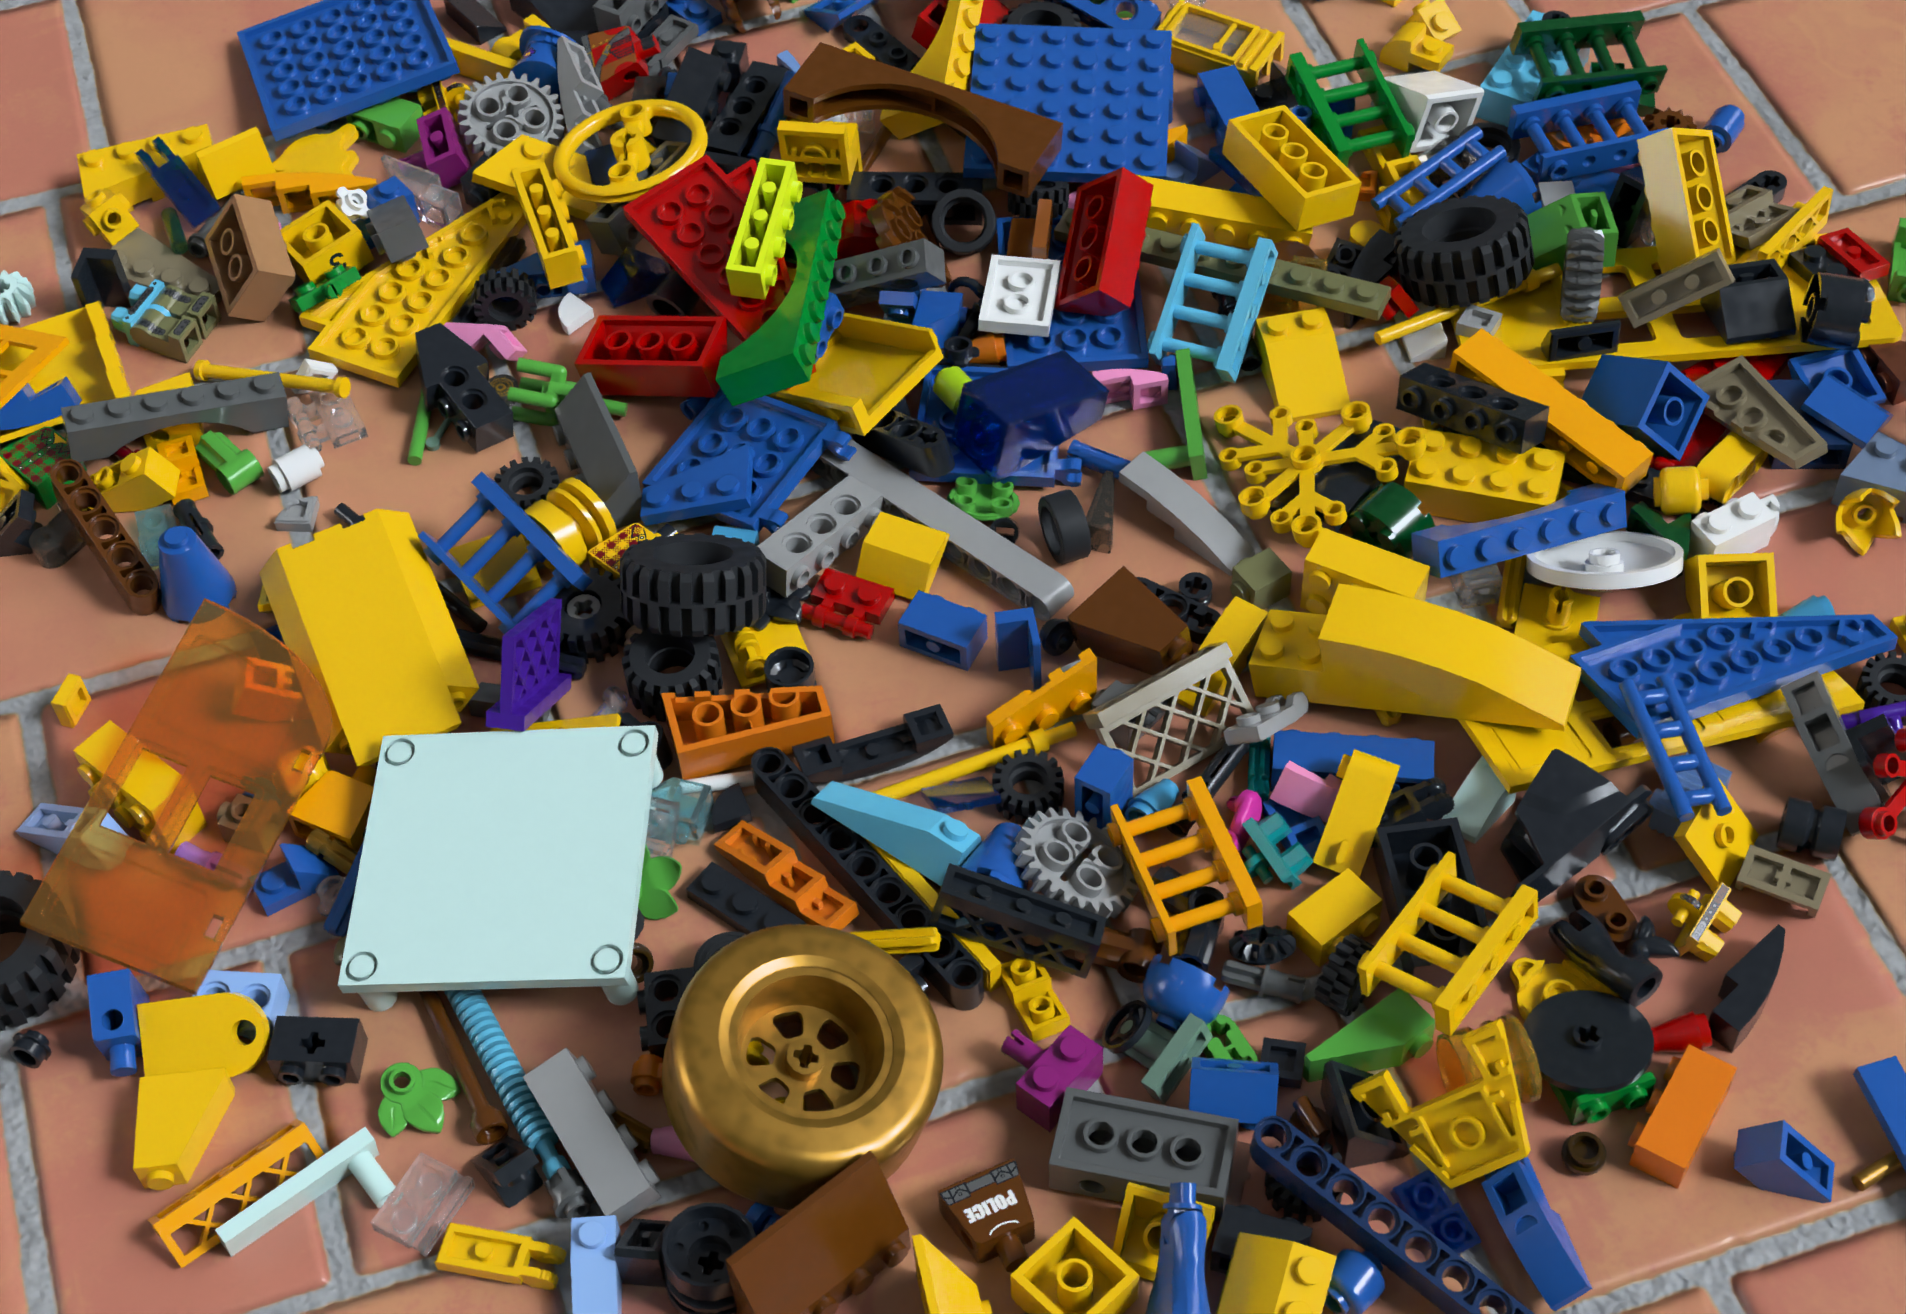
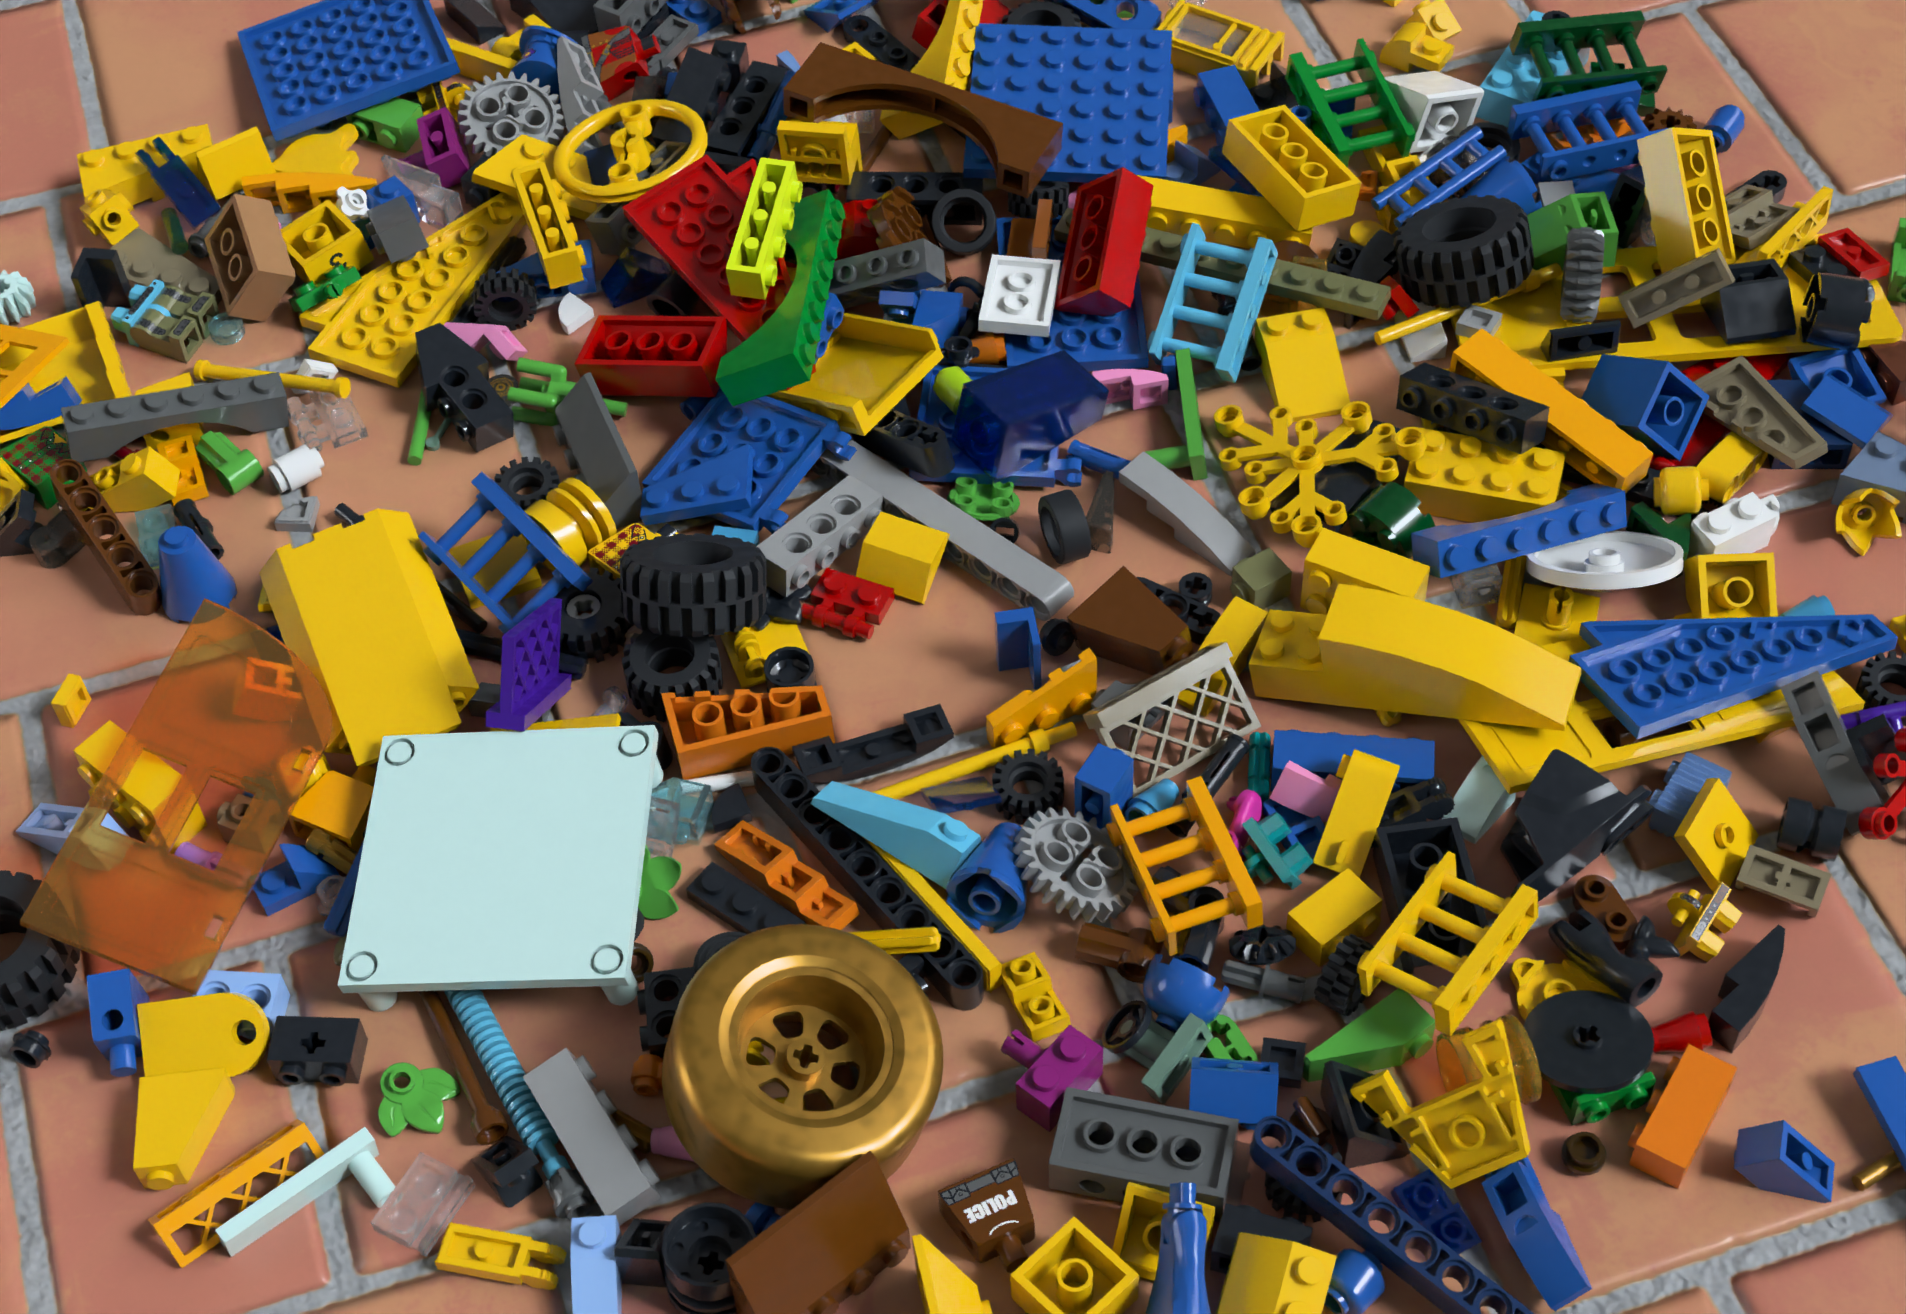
blue brick [898,590,988,671] -> none
black fence [928,863,1107,979] -> none
light grey hinge [1223,691,1309,746] -> none
blue bar [1618,674,1732,822] -> none
none -> clear light blue tile [208,312,245,345]

